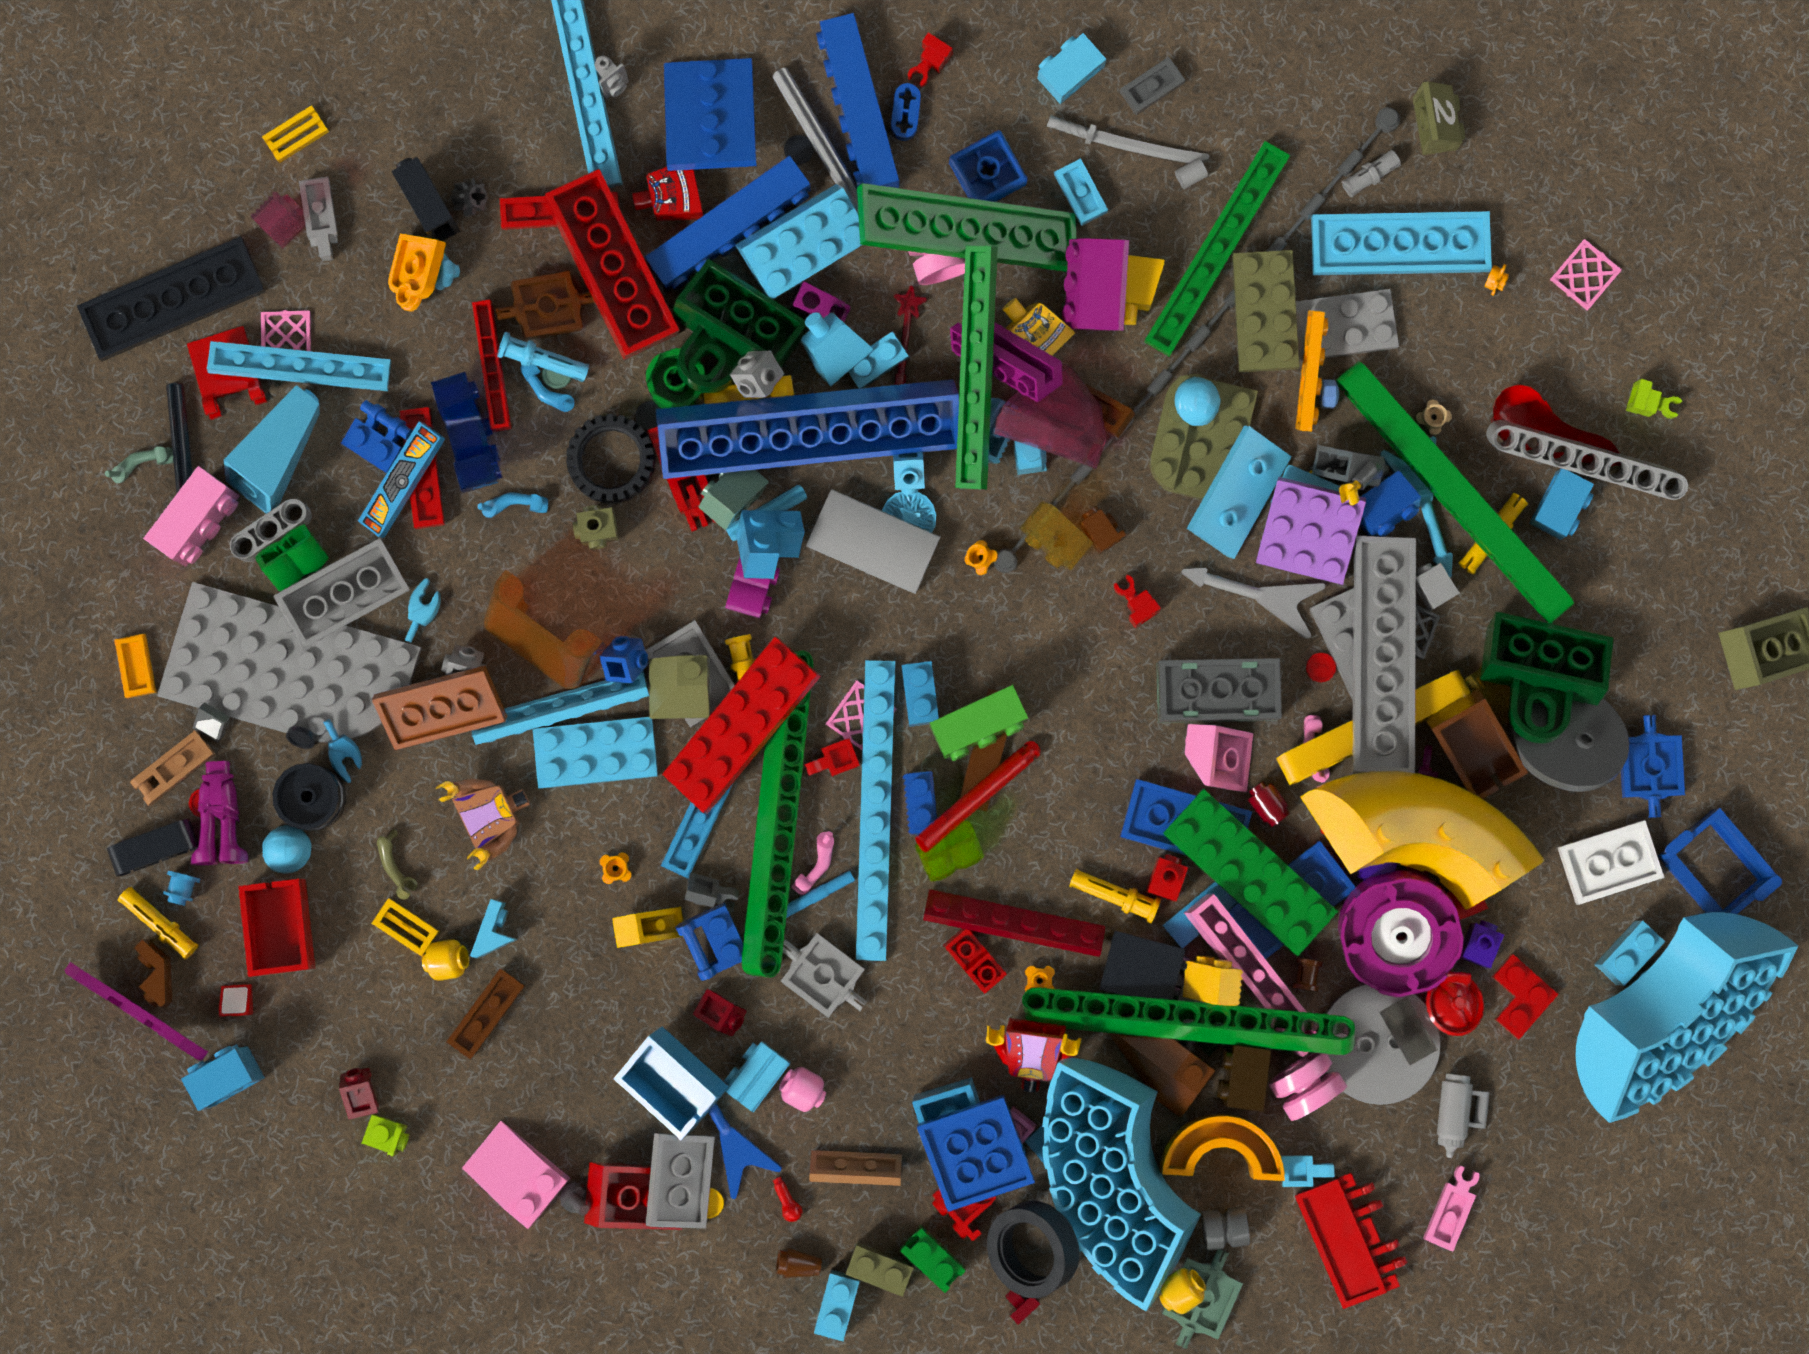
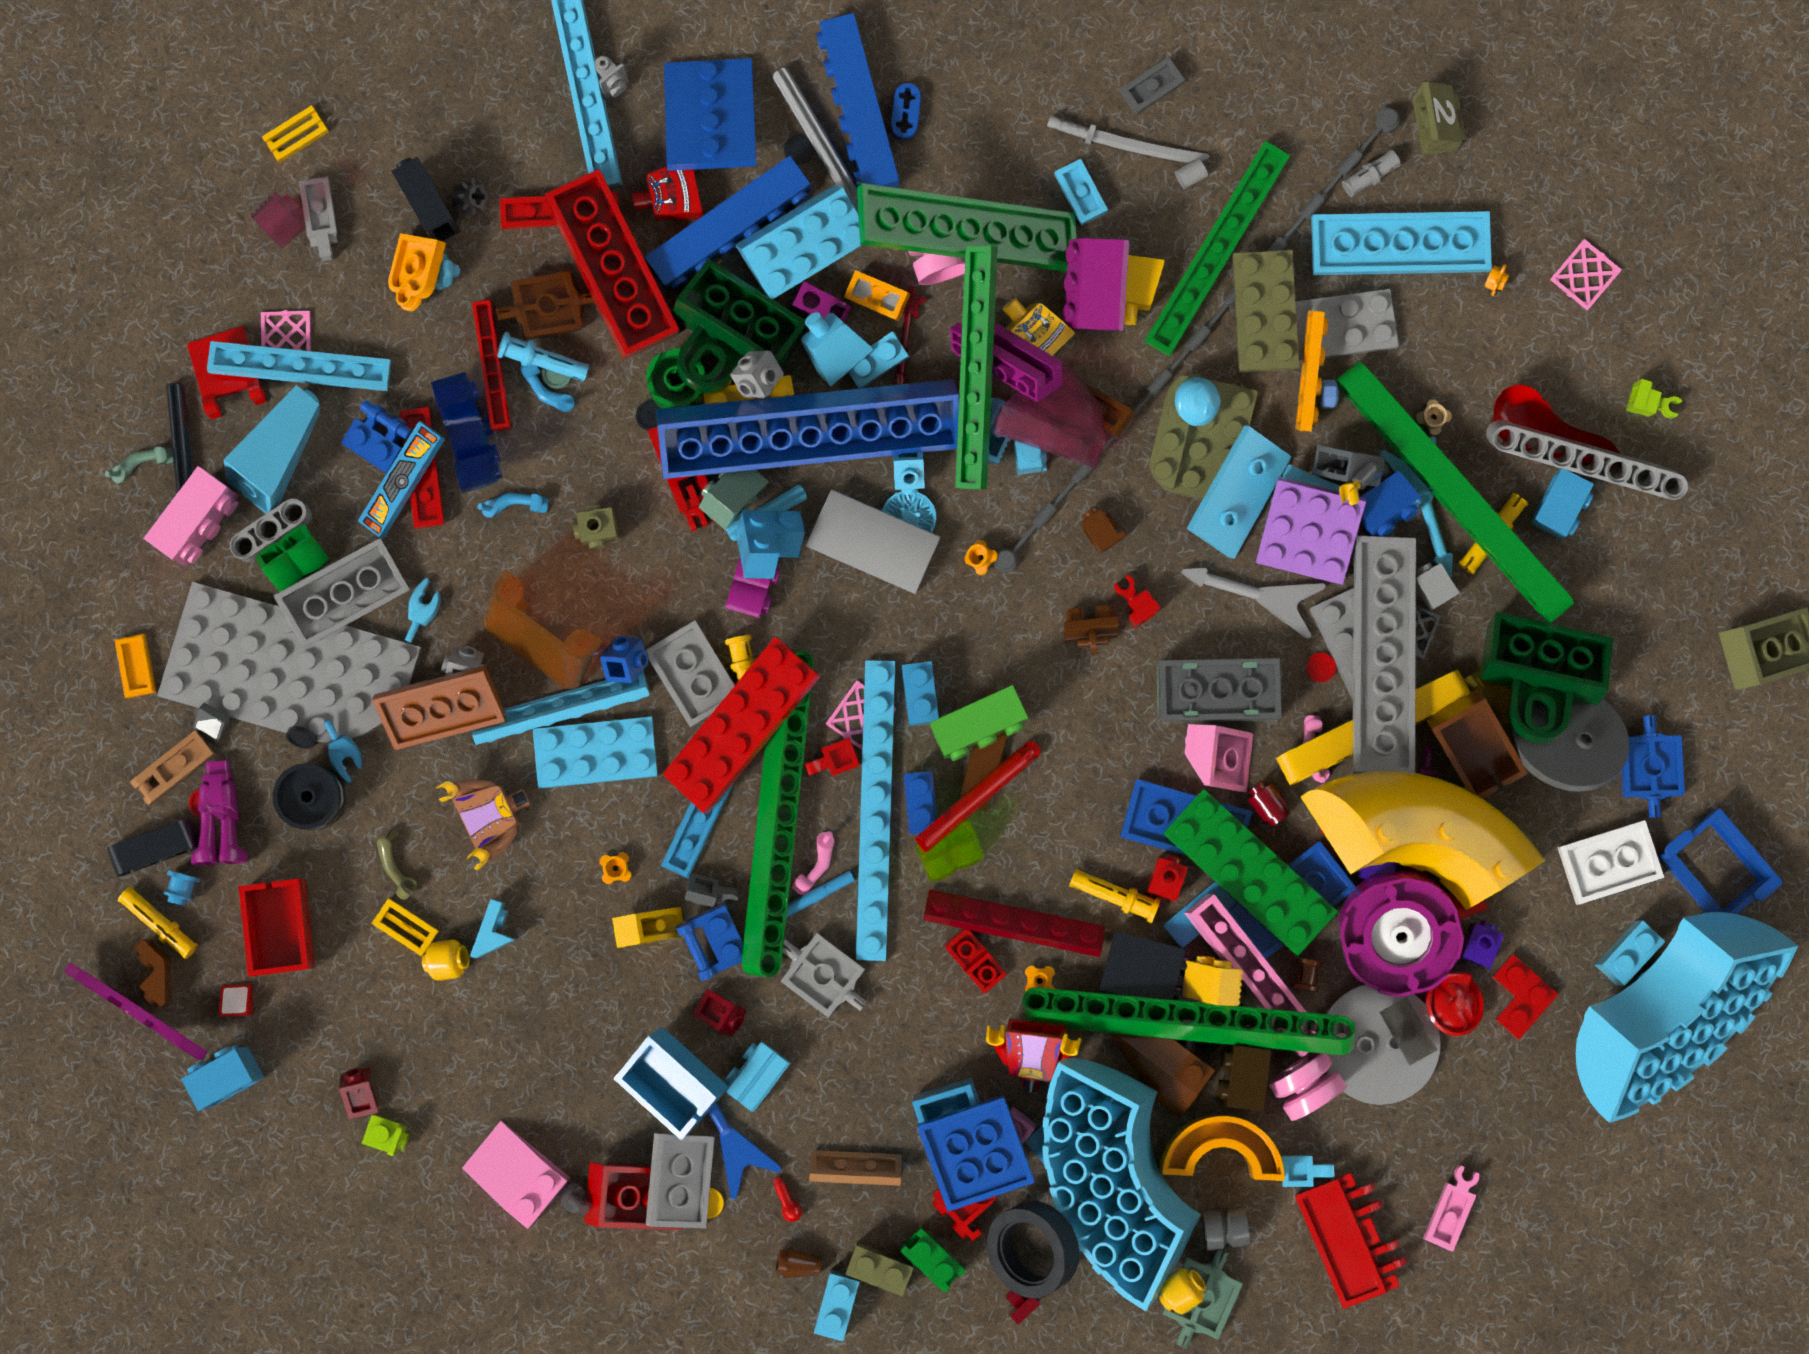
black plate [77,236,266,361] -> none
medium azure piece [262,825,312,874] -> none
reddish brown plate [446,968,526,1060] -> none
black tyre [566,414,655,504] -> none
olive slope [649,655,710,719] -> none
bright pink head [779,1067,826,1112] -> none
red piece [908,32,953,88] -> none
blue brick [949,130,1027,202] -> none
clear yellow brick [1019,501,1093,570] -> none
medium azure brick [1037,33,1106,104] -> none
light grey piece [1437,1073,1490,1158] -> none
none -> light orange piece [844,270,911,321]
none -> reddish brown hips [1064,605,1119,655]

